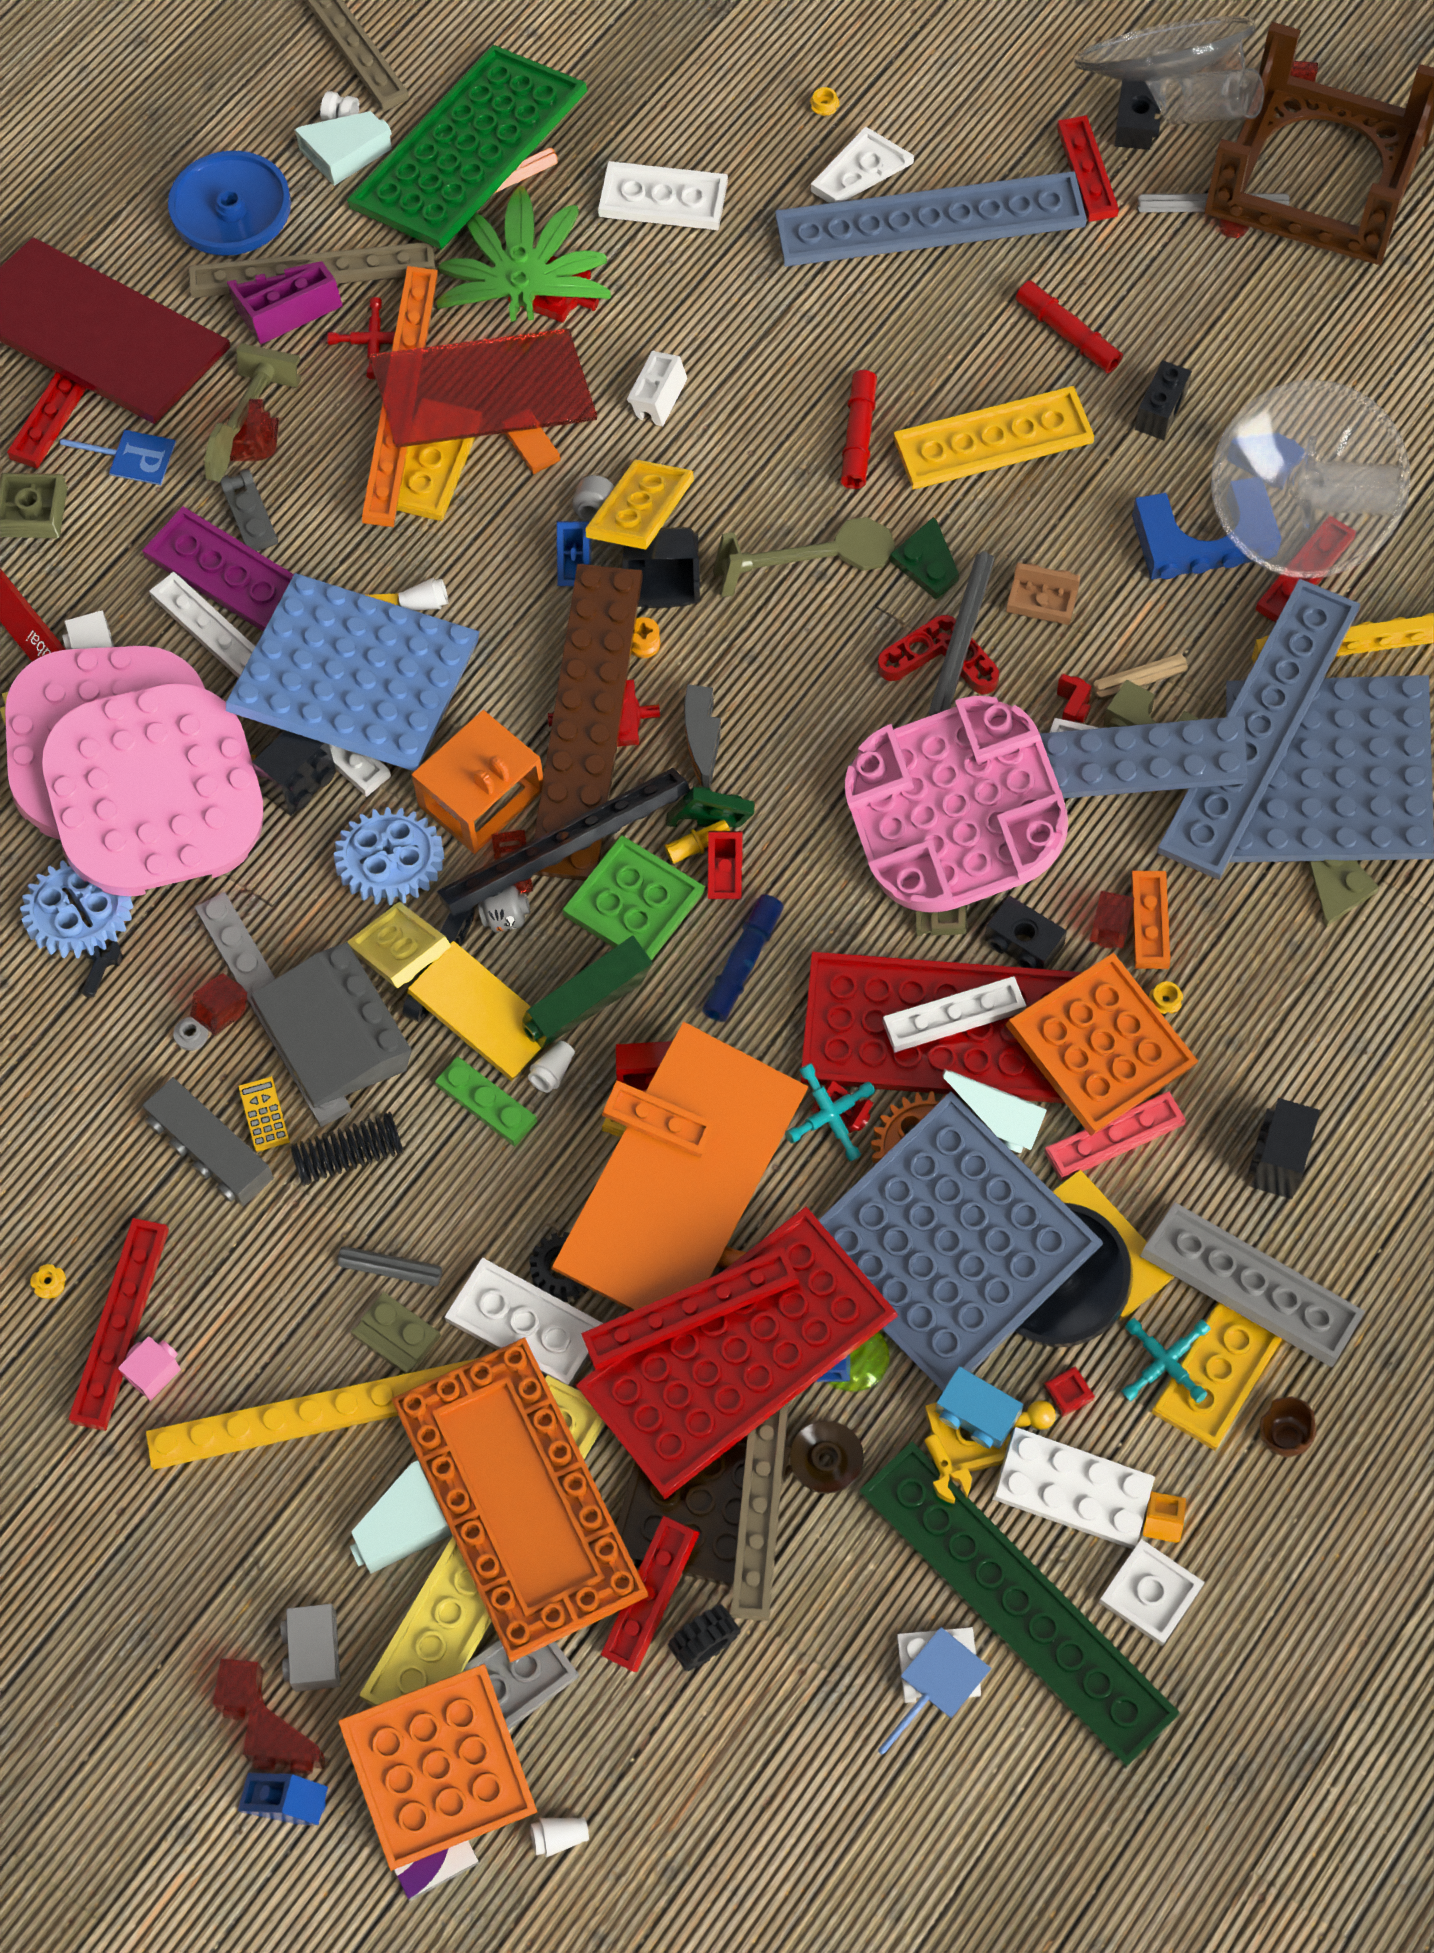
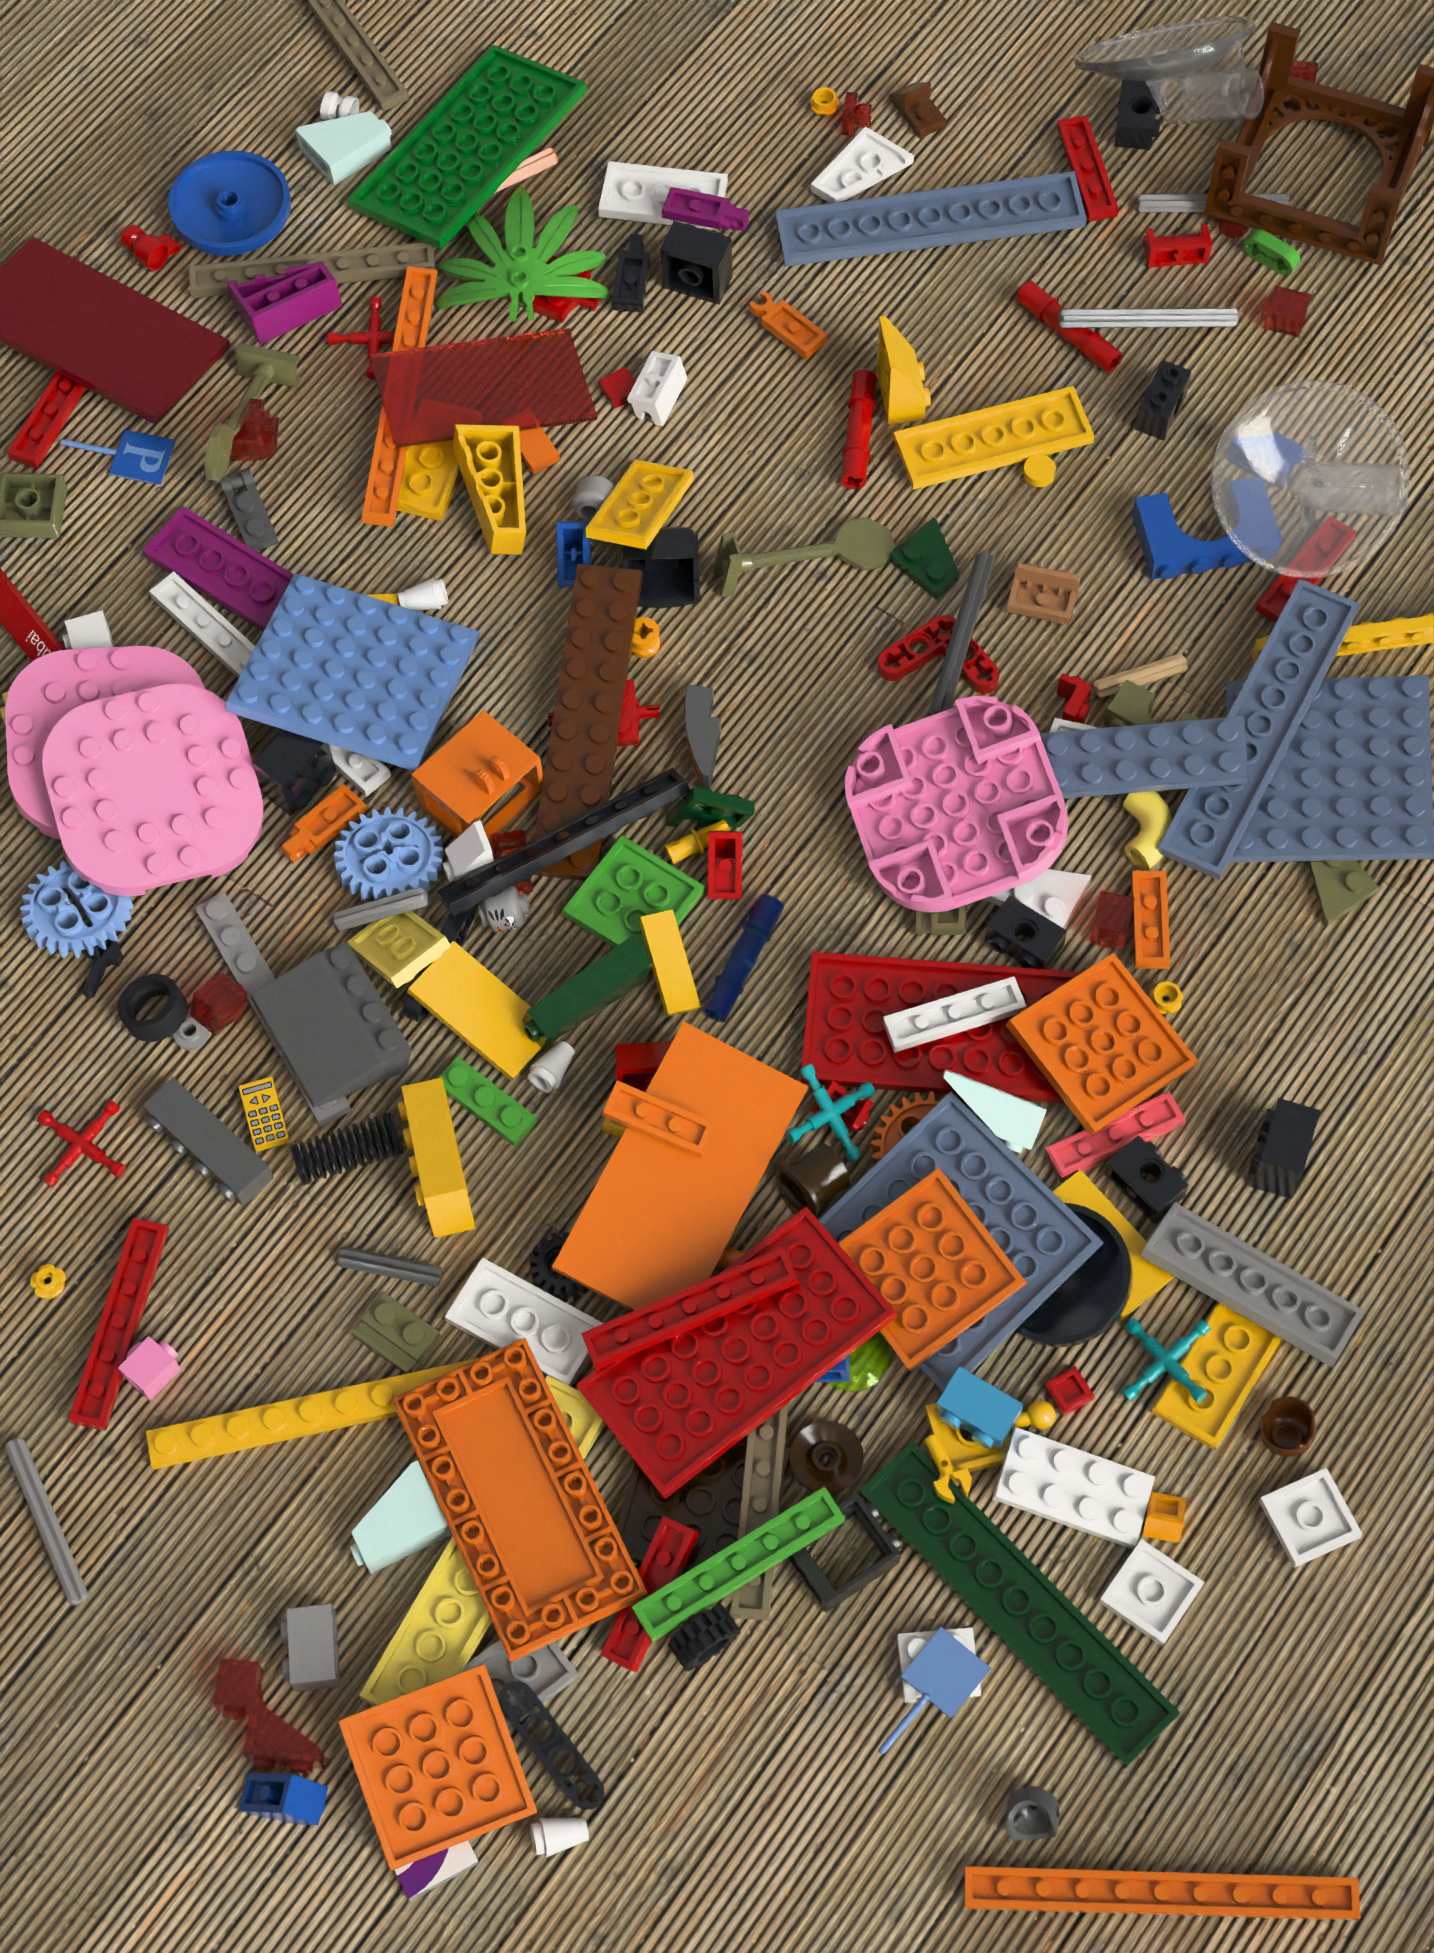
none -> light grey axle [5,1437,89,1606]
none -> red piece [37,1100,126,1188]
none -> black tyre [117,974,188,1042]
none -> red piece [121,225,181,271]
none -> orange hinge [282,784,368,863]
none -> light grey axle [333,887,428,931]
none -> yellow wedge [398,1077,476,1238]
none -> white slope [442,820,494,882]
none -> yellow wedge [452,424,526,555]
none -> black beam [499,1681,605,1810]
none -> red tile [598,367,636,409]
none -> black hinge [612,234,650,313]
none -> bright green plate [632,1486,845,1642]
none -> yellow tile [638,910,701,1017]
none -> black brick [660,221,733,305]
none -> magenta hinge [661,187,749,231]
none -> orange plate [749,291,828,360]
none -> dark brown piece [775,1143,850,1217]
none -> pearl dark grey window [788,1493,902,1613]
none -> orange plate [838,1168,1027,1371]
none -> clear red tile [842,92,872,136]
none -> yellow slope [877,316,931,425]
none -> reddish brown slope [889,82,946,139]
none -> orange plate [964,1866,1361,1921]
none -> white wing [983,869,1092,929]
none -> dark grey piece [1005,1786,1059,1841]
none -> yellow tile [1023,455,1056,487]
none -> axle [1058,308,1239,328]
none -> black brick [1105,1135,1188,1224]
none -> light yellow cylinder [1123,791,1173,871]
none -> red hinge [1143,223,1212,268]
none -> bright green beam [1243,229,1300,275]
none -> white plate [1259,1468,1362,1568]
none -> clear red brick [1261,285,1312,338]

